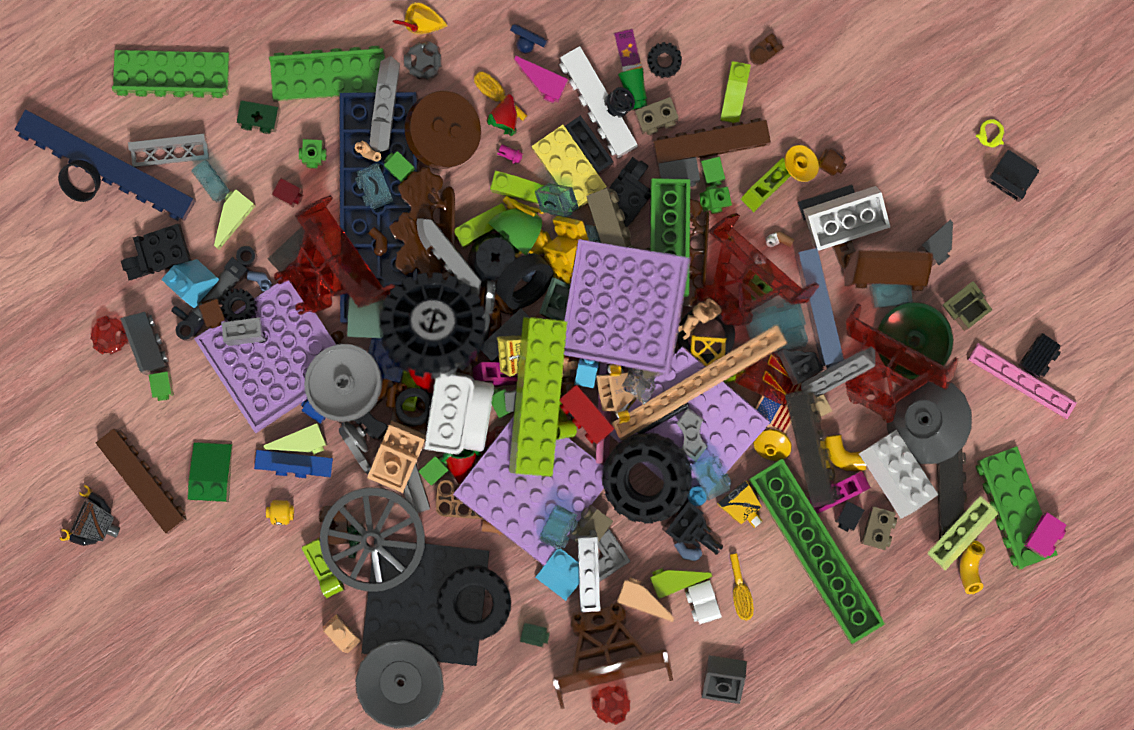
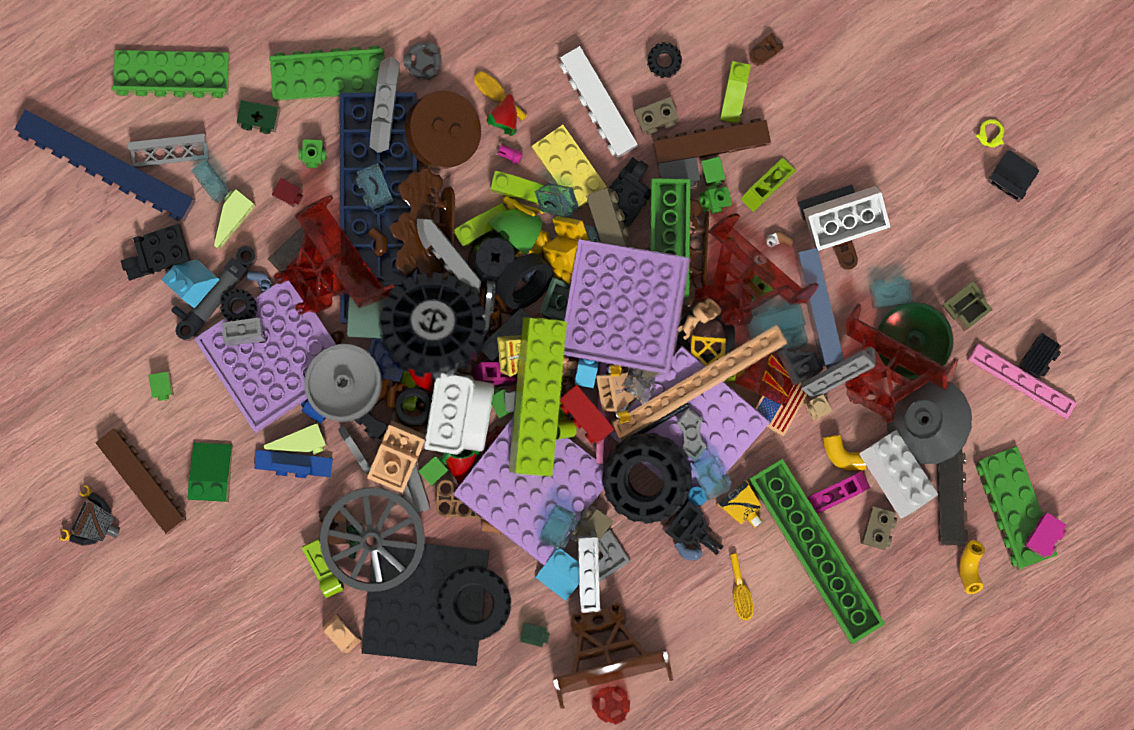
black tyre [58,160,101,202] -> none
clear red piece [90,316,129,355] -> none
dark grey slope [120,312,169,375] -> none
reddish brown brick [197,297,225,329] -> none
yellow head [266,500,294,525] -> none
light grey dish [342,422,368,452] -> none
light nougat arm [355,141,381,162] -> none
dark grey dish [355,640,444,729] -> none
bright green brick [384,151,415,182] -> none
yellow piece [392,3,448,34] -> none
dark blue tile [510,24,549,54] -> none
dark pink slope [514,56,568,103] -> none
black brick [565,115,614,175] -> none
black wheel [604,87,635,118] -> none
magenta sticker [614,29,642,72] -> none
light nougat slope [617,577,674,622] -> none
green plant [618,68,648,110] -> none
lime slope [650,568,713,599] -> none
white brick [685,581,721,624] -> none
dark grey slope [702,655,747,704] -> none
yellow dish [753,429,792,461] -> none
yellow dish [784,145,819,182] -> none
clear smoke brick [785,388,840,508] -> none
reddish brown head [818,148,847,176] -> none
black brick [835,501,865,532] -> none
reddish brown windscreen [844,250,933,291] -> none
dark grey slope [917,220,953,266] -> none
yellowish green brick [928,496,998,571] -> none

